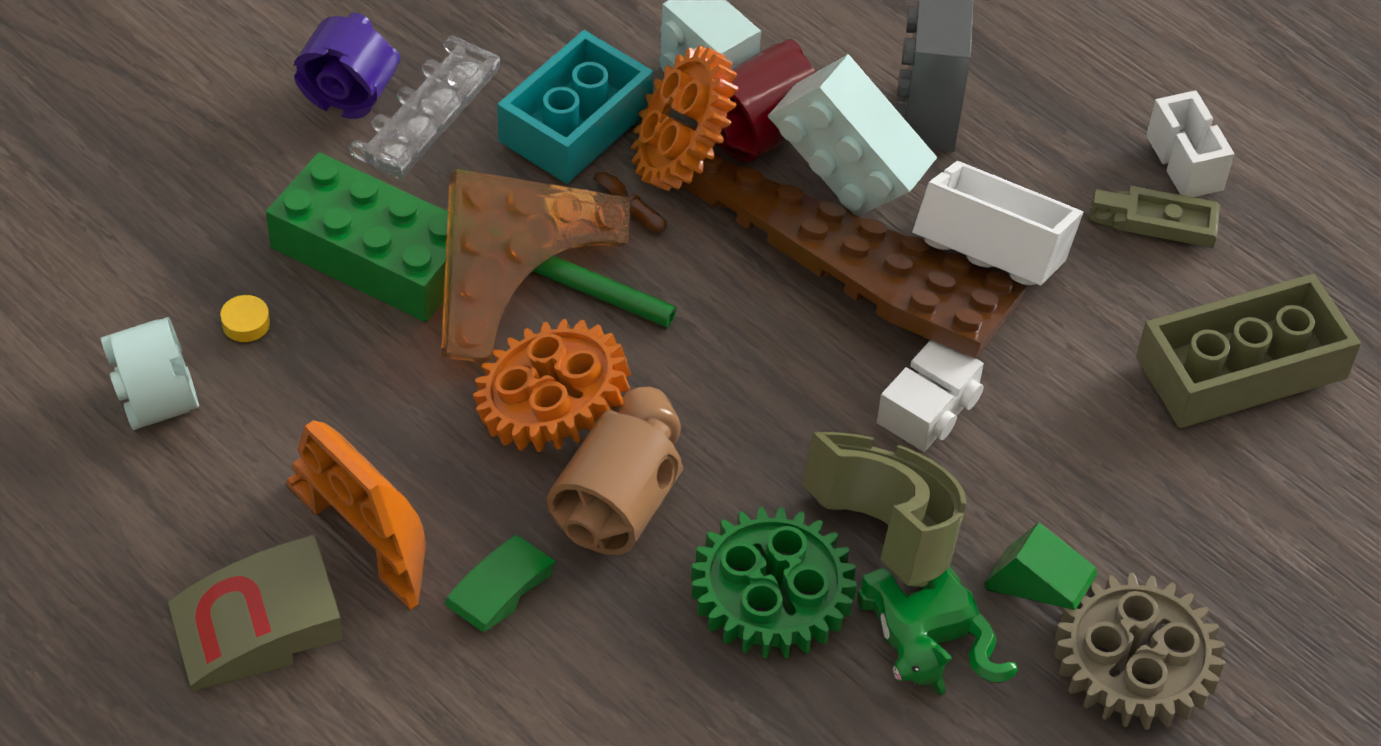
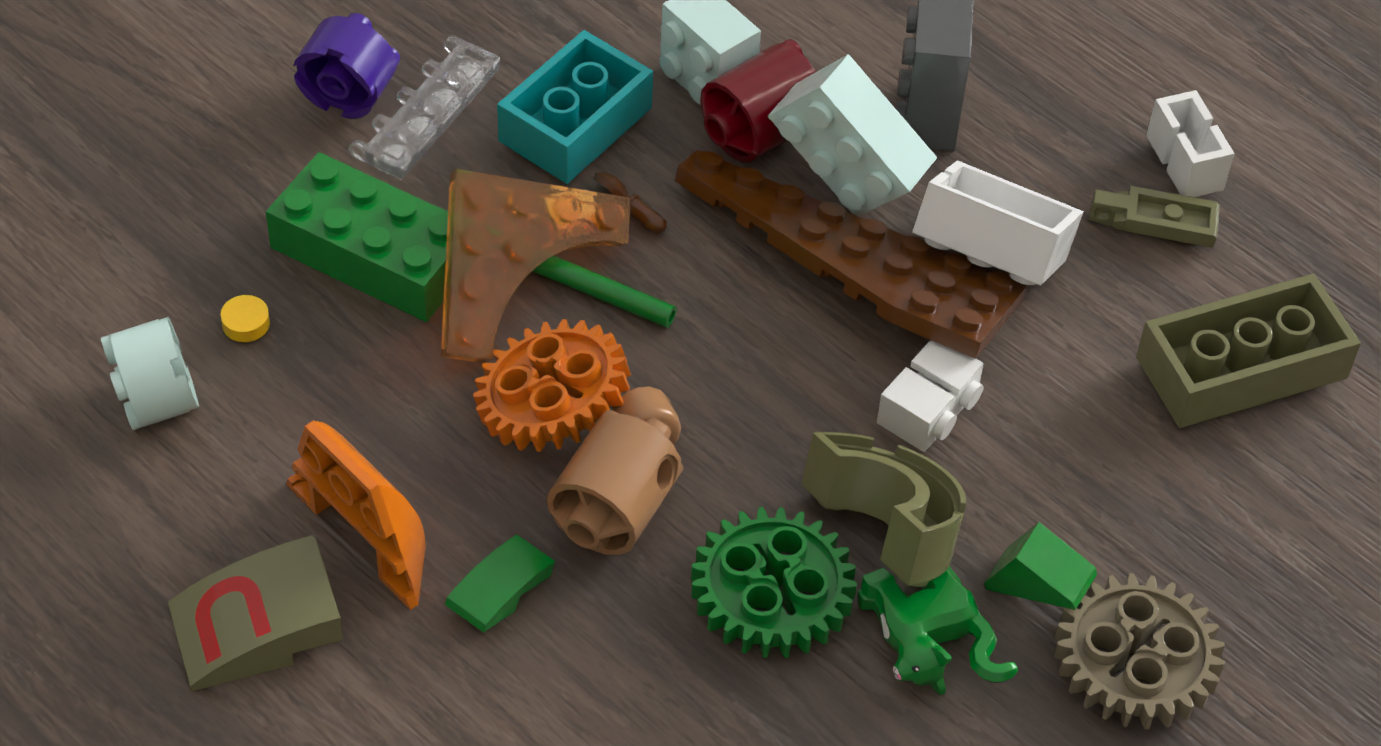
orange gear [631,45,738,191] -> none

